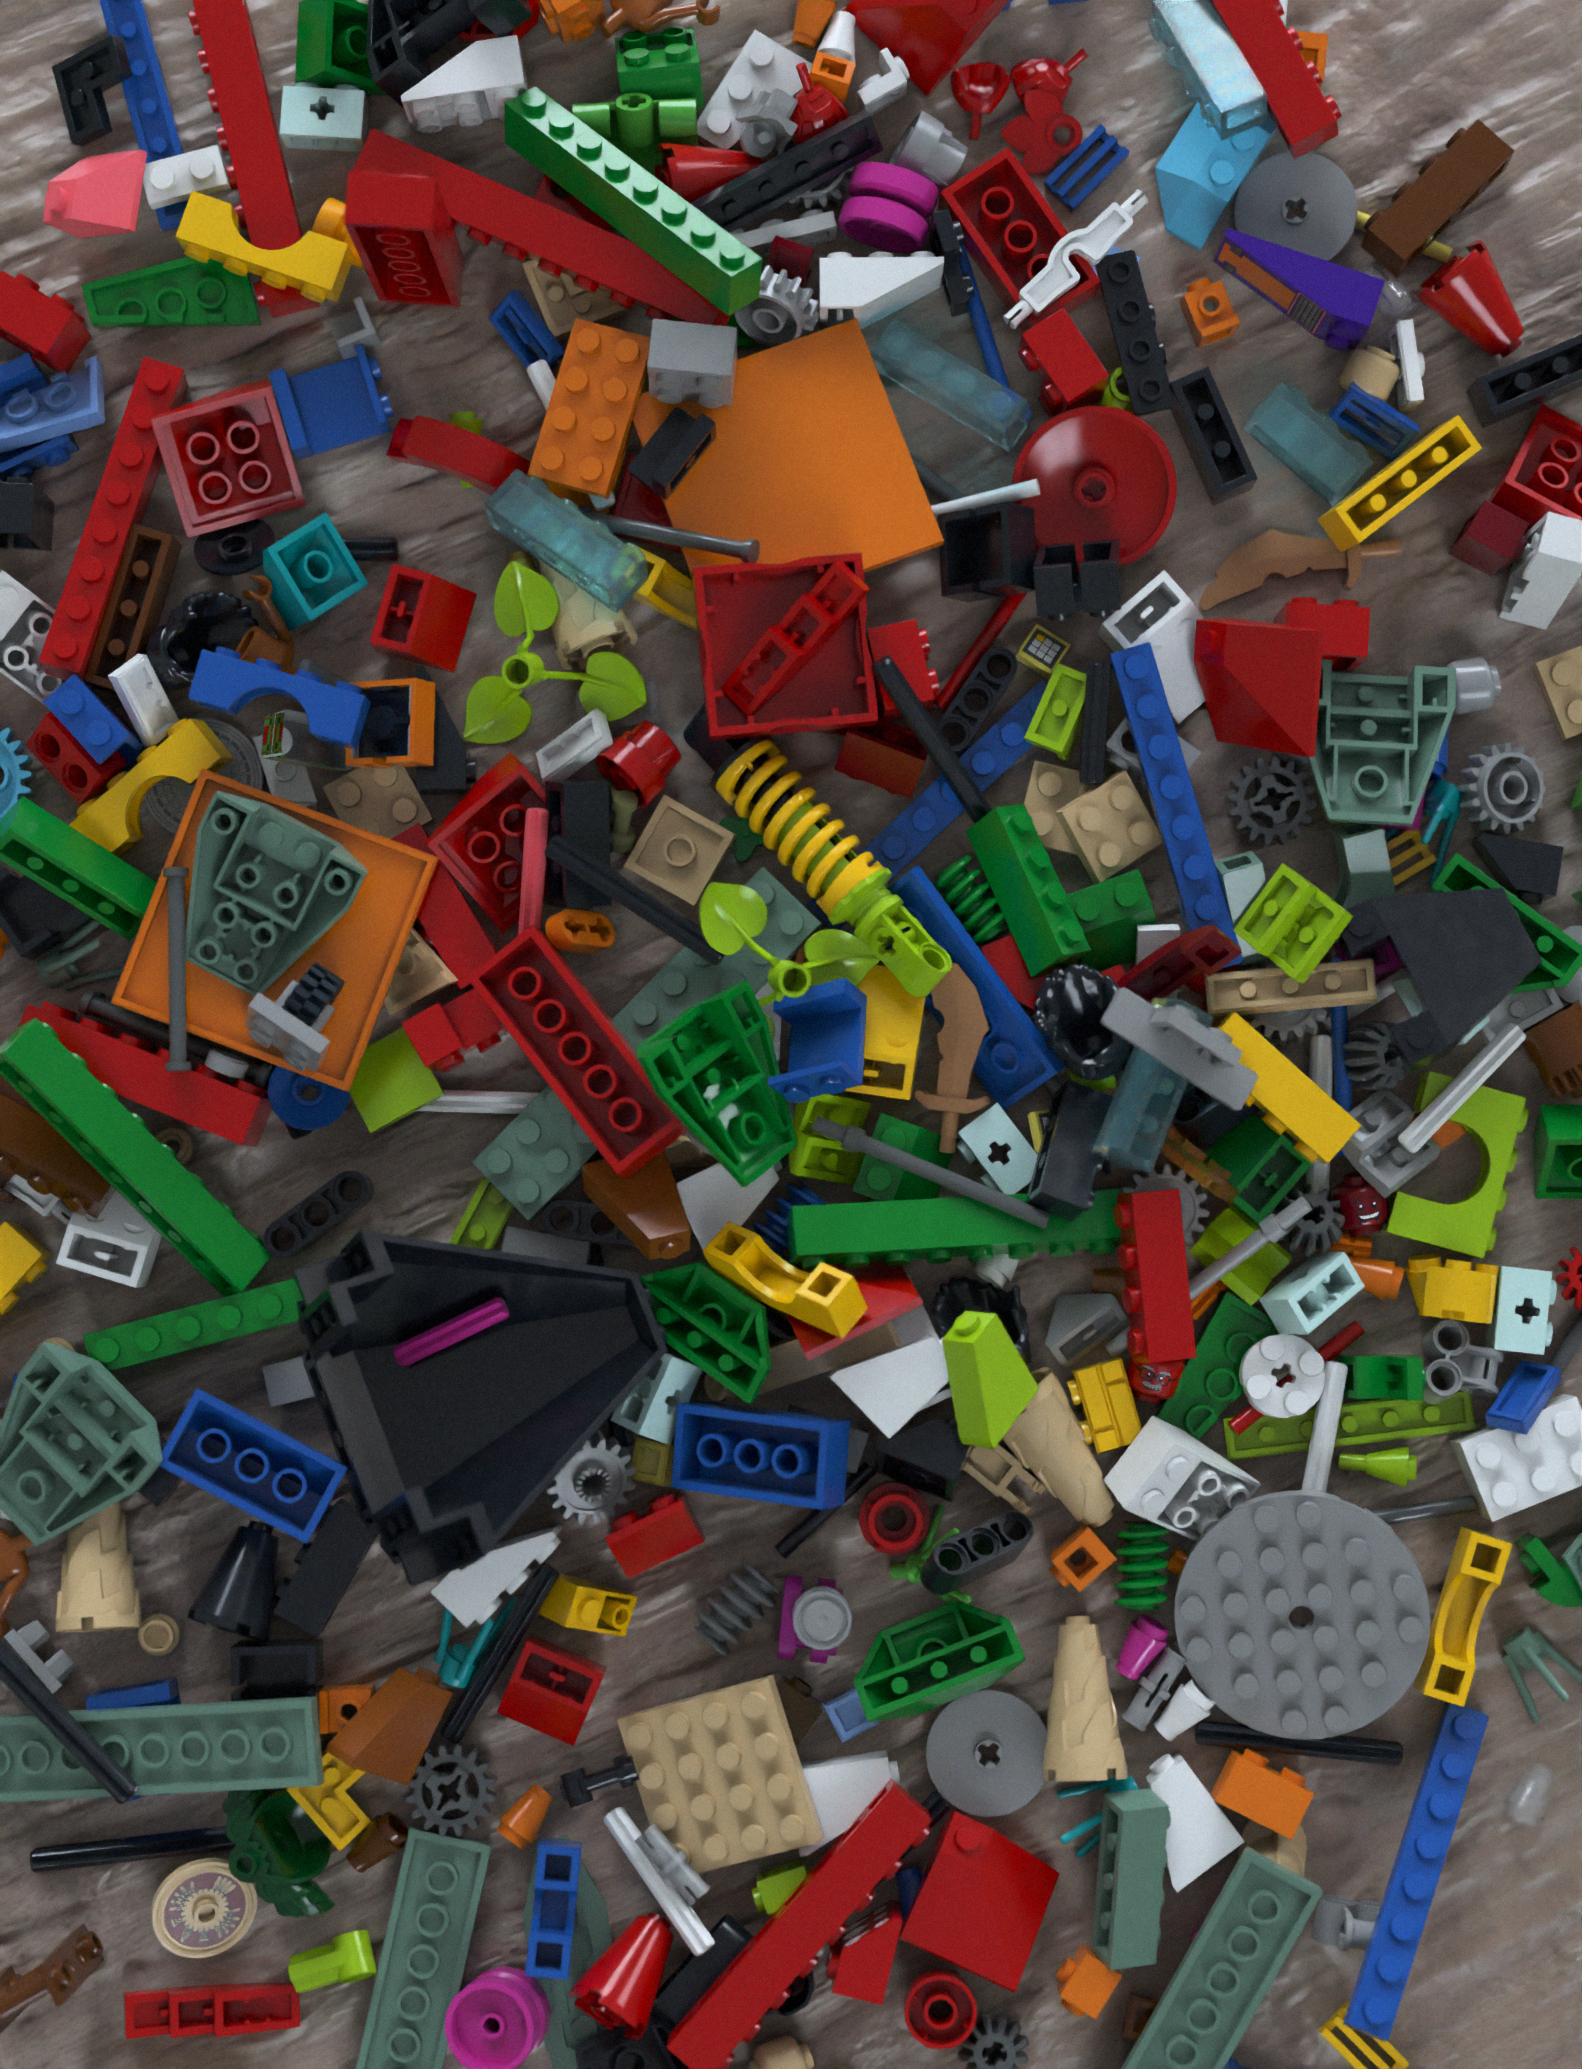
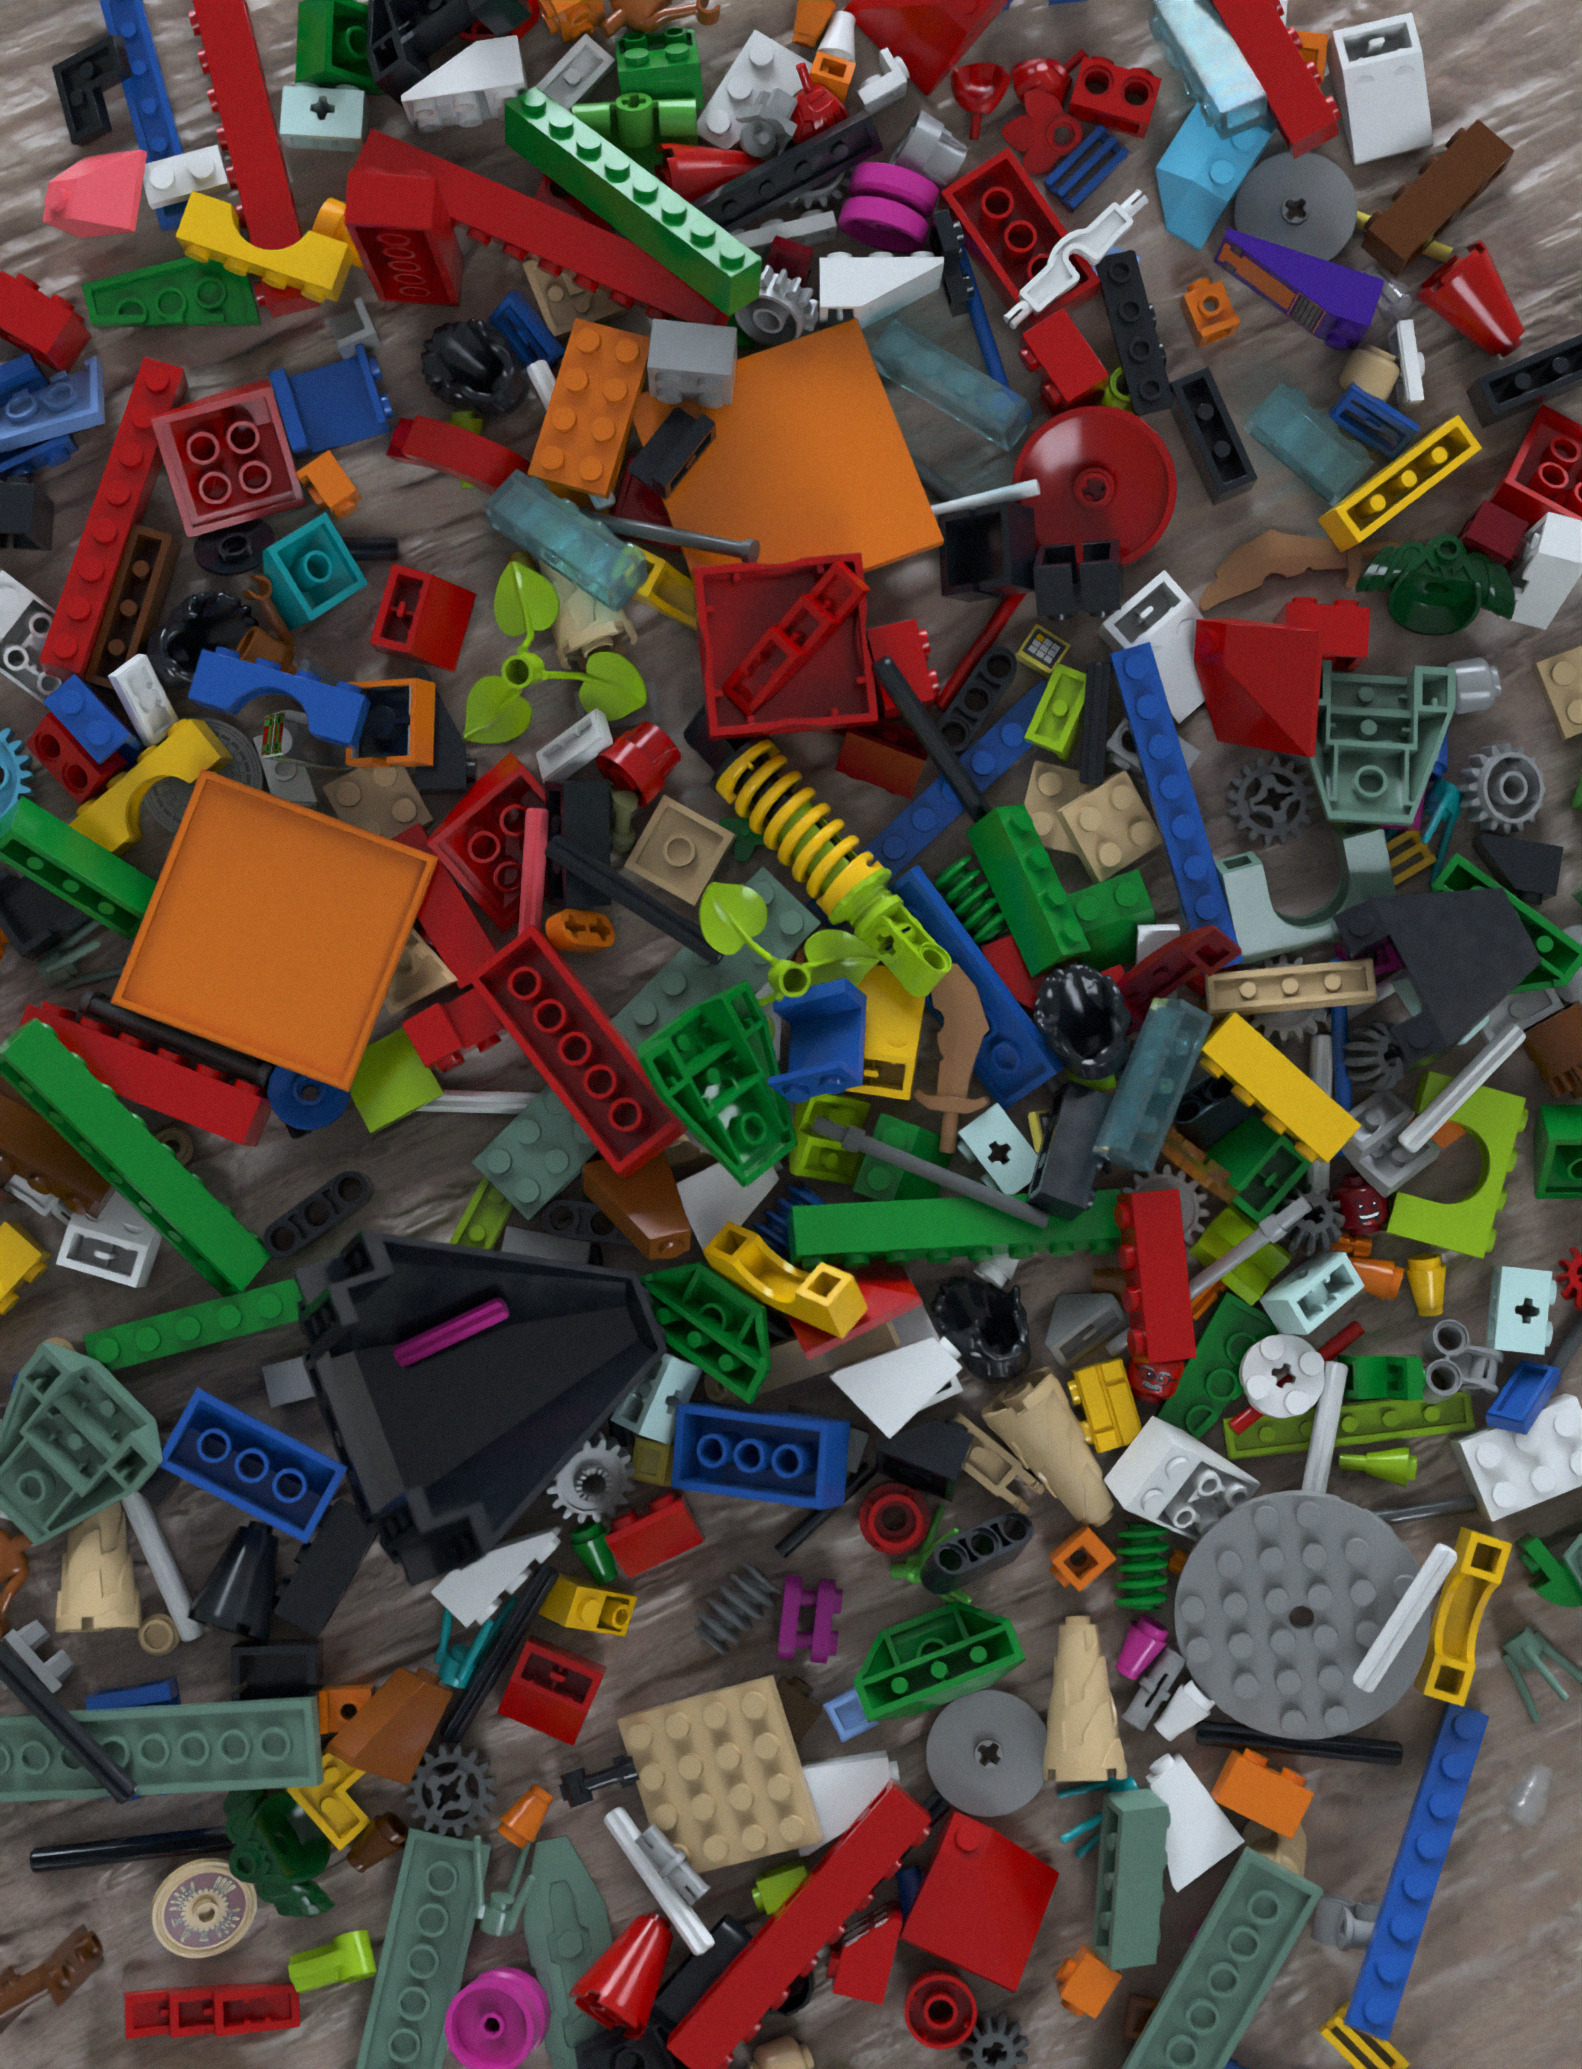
dark grey bar [163,867,191,1071] -> none
sand green wedge [185,791,369,996] -> none
light grey tile [204,1048,249,1079] -> none
light grey plate [245,962,345,1073] -> none
blue arch [525,1839,582,1980] -> none
light grey wheel [792,1586,852,1650] -> none
lime slope [942,1311,1039,1448] -> none
light grey bracket [1101,988,1258,1111] -> none
lime slope [1233,863,1354,984] -> none
yellow cylinder [1422,1259,1499,1324] -> none
none -> white axle [121,1491,205,1642]
none -> orange brick [295,450,362,520]
none -> black hair [421,318,530,417]
none -> sand green plant [472,1835,535,1937]
none -> white plate [536,33,616,113]
none -> green cone [569,1520,619,1585]
none -> red brick [1067,56,1162,139]
none -> white slope [1326,12,1434,165]
none -> white axle [1353,1543,1457,1693]
none -> dark green piece [1355,534,1516,636]

